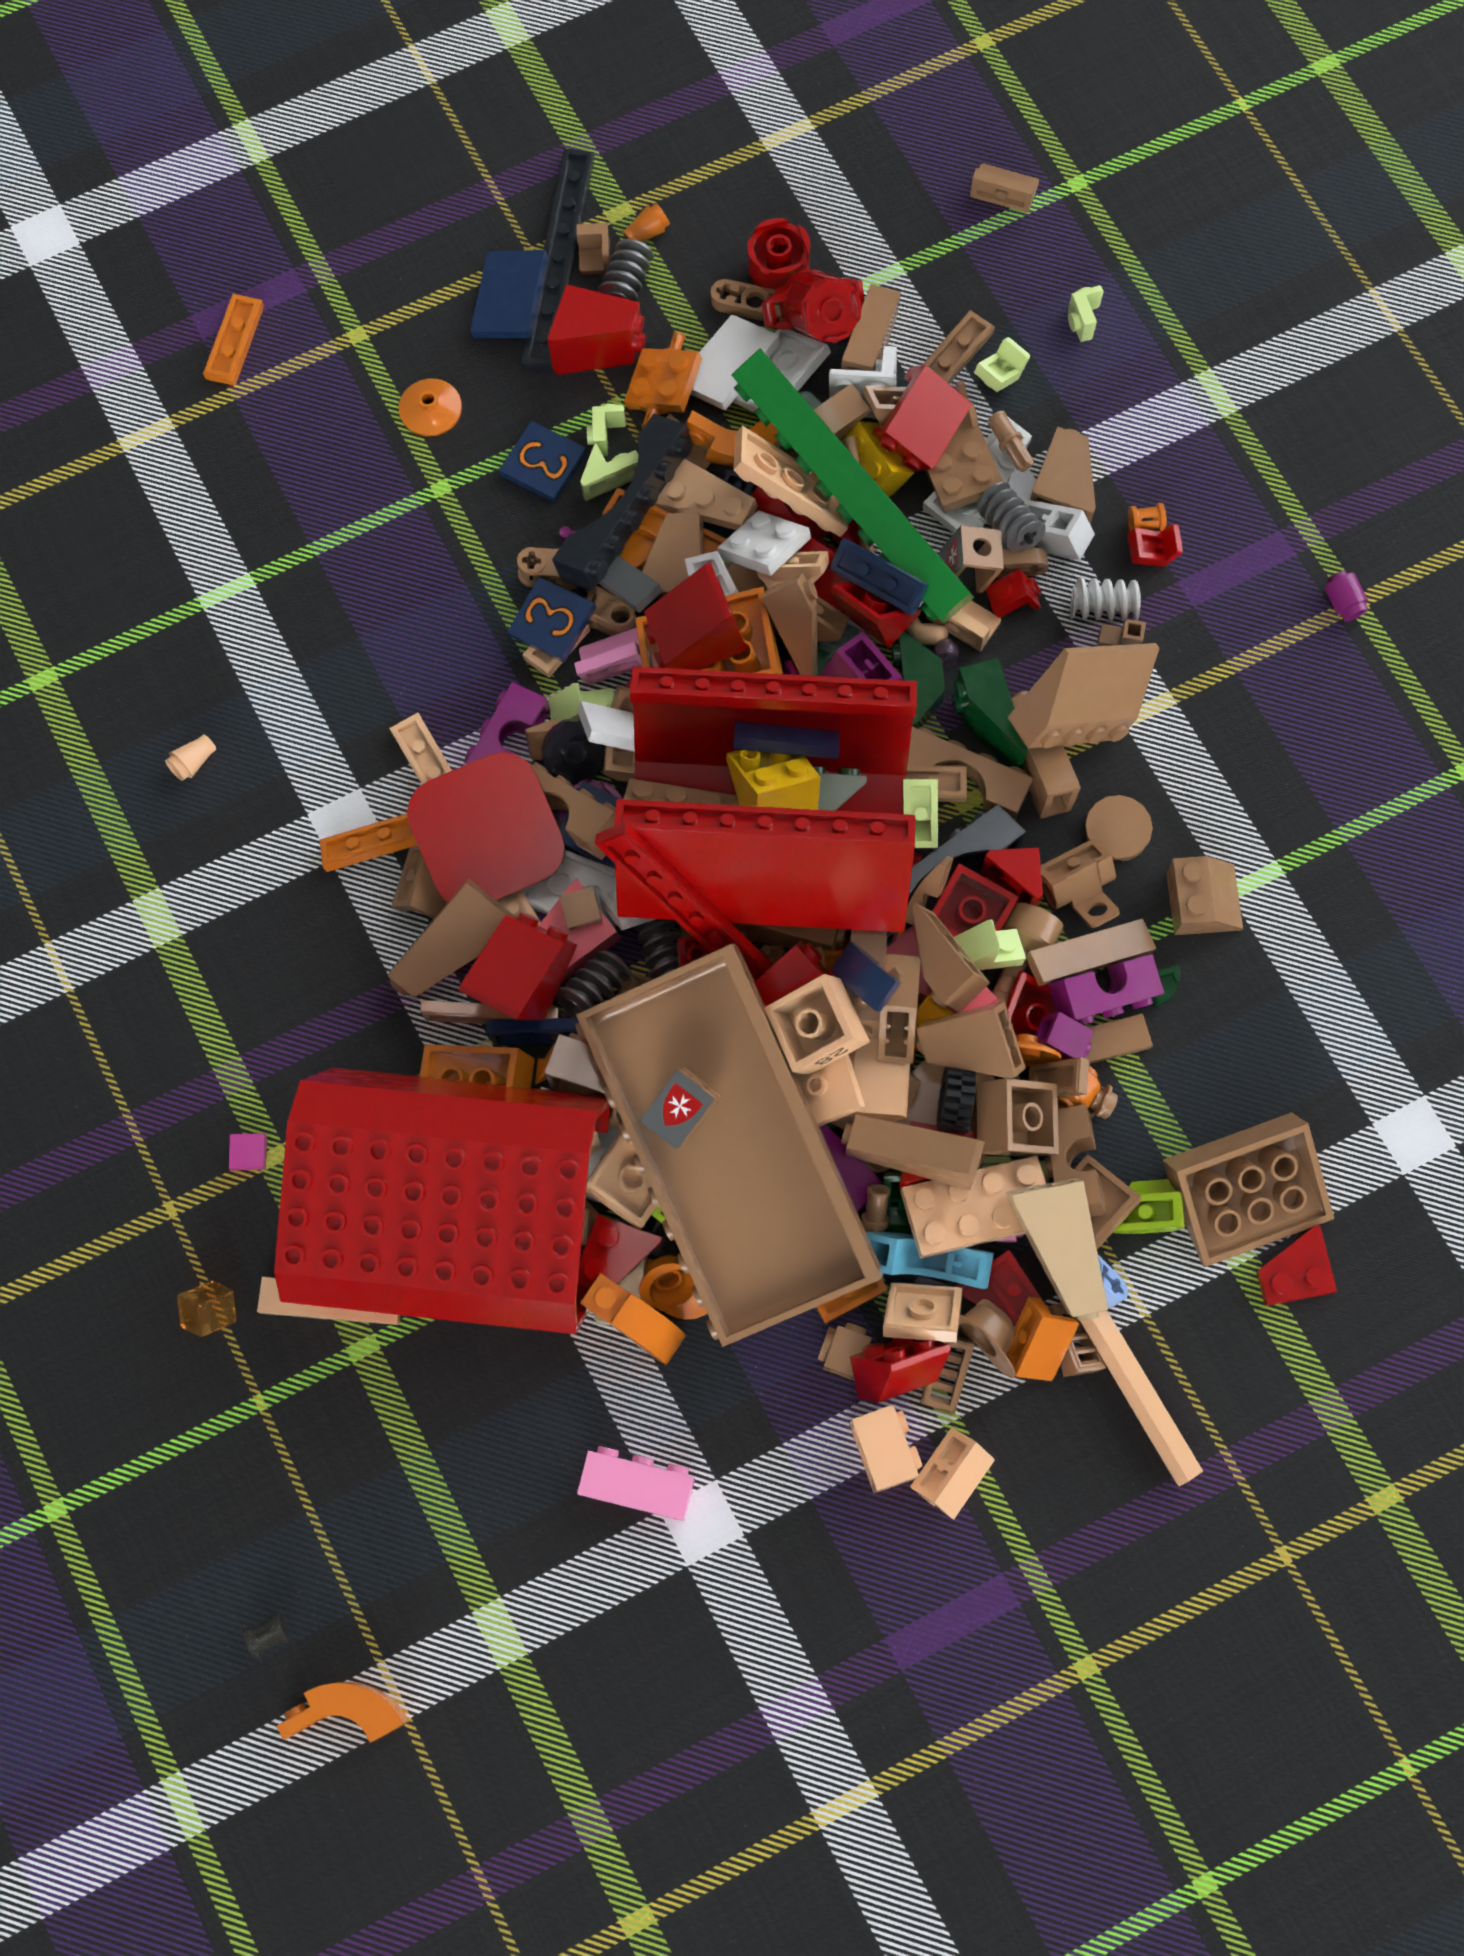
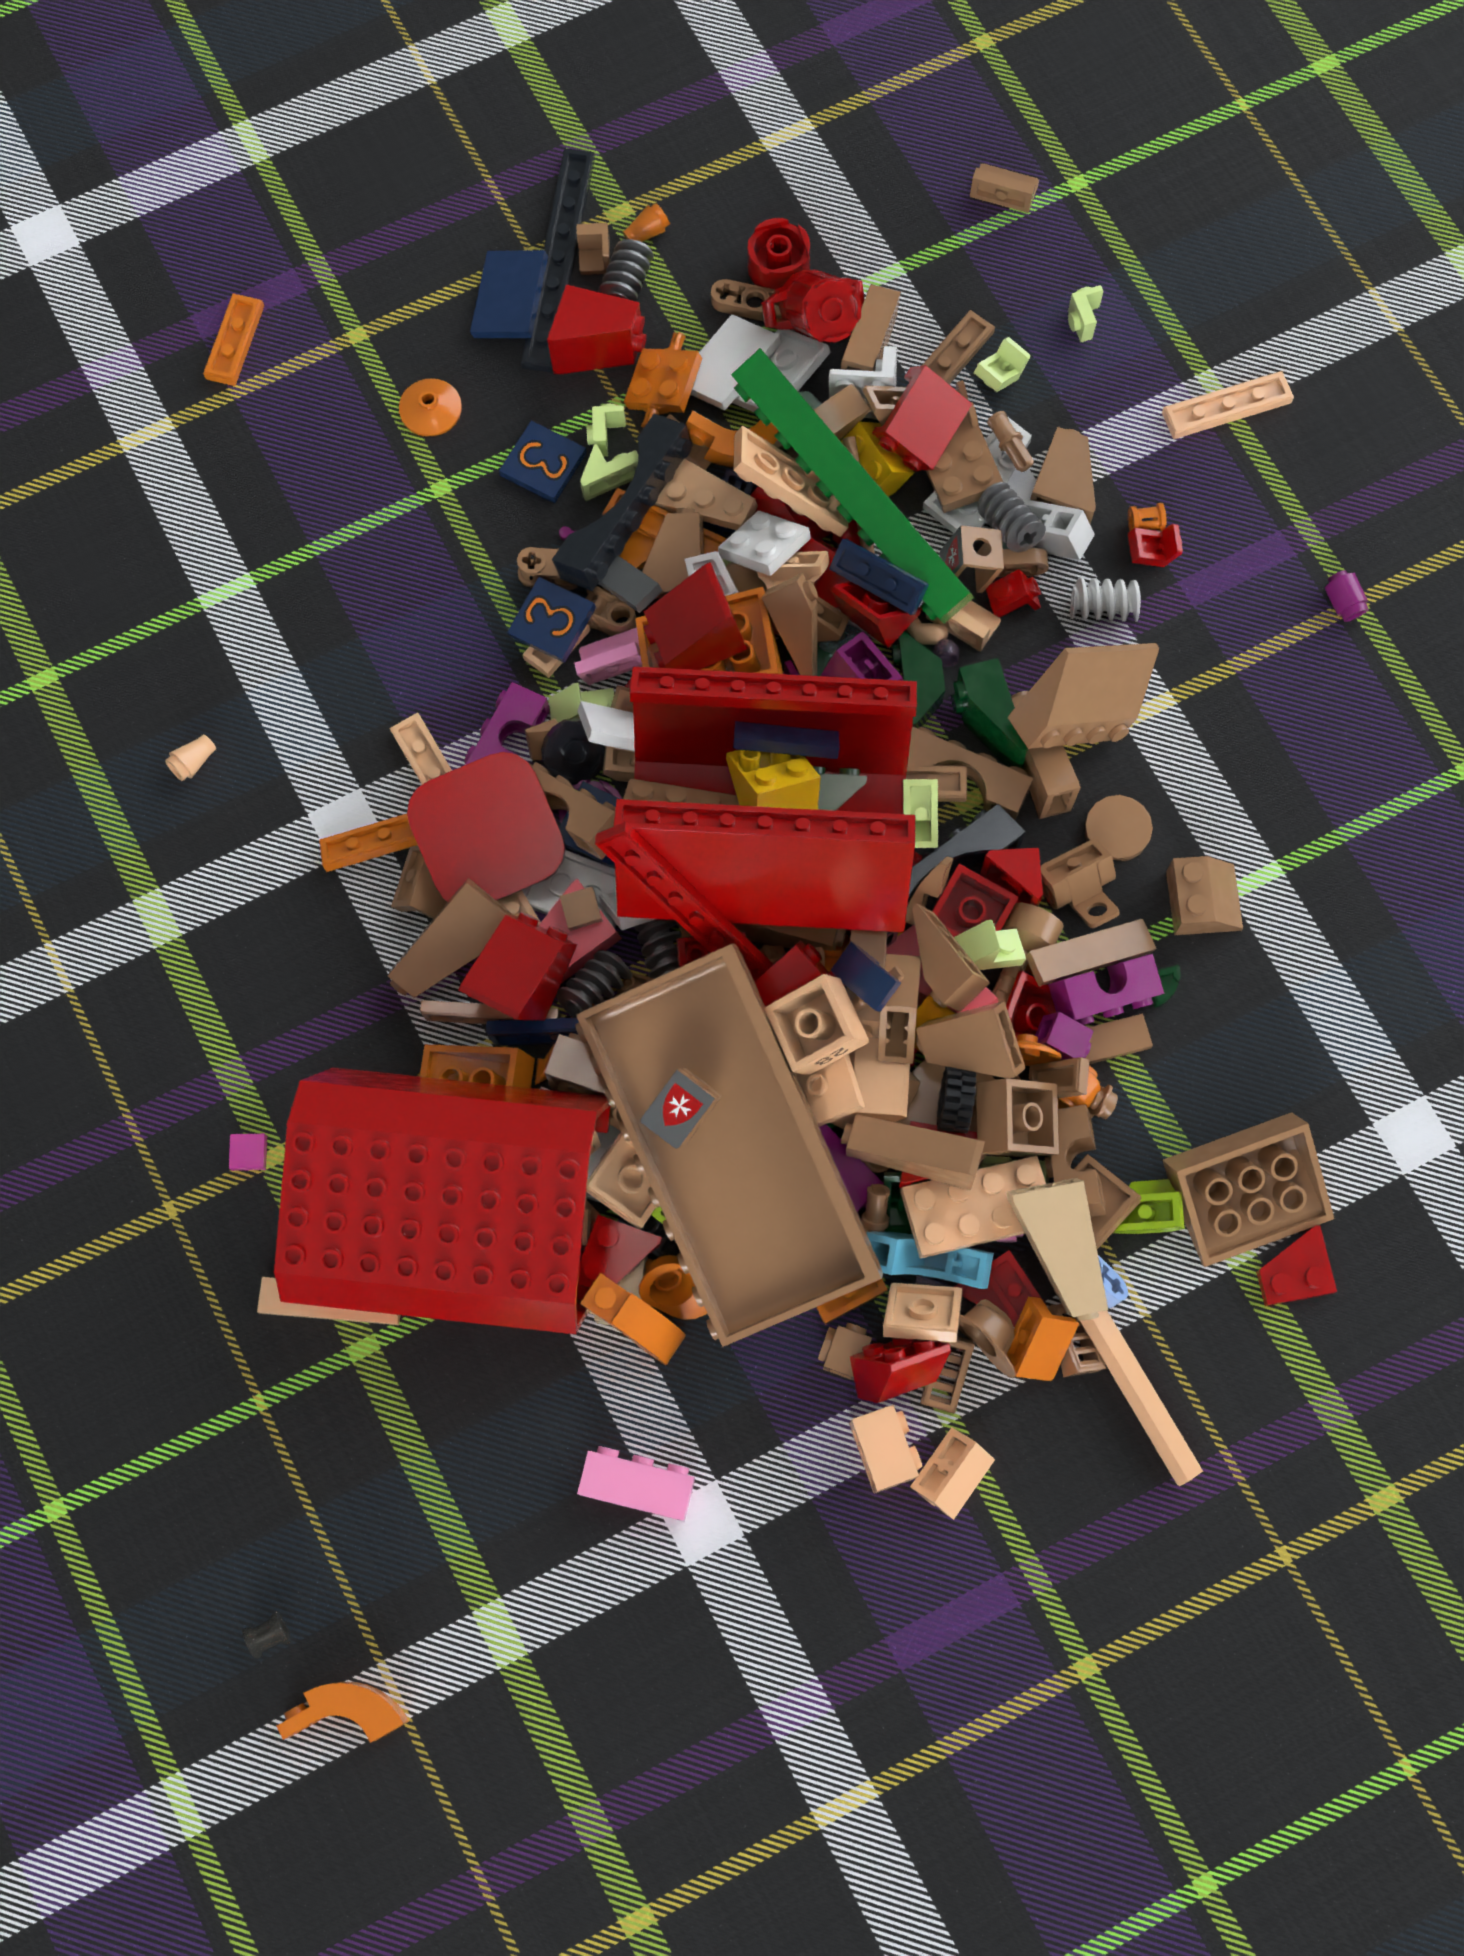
clear orange panel [177,1281,236,1337] -> none
medium nougat piece [1097,619,1146,646] -> none
none -> light nougat tile [1162,371,1294,440]

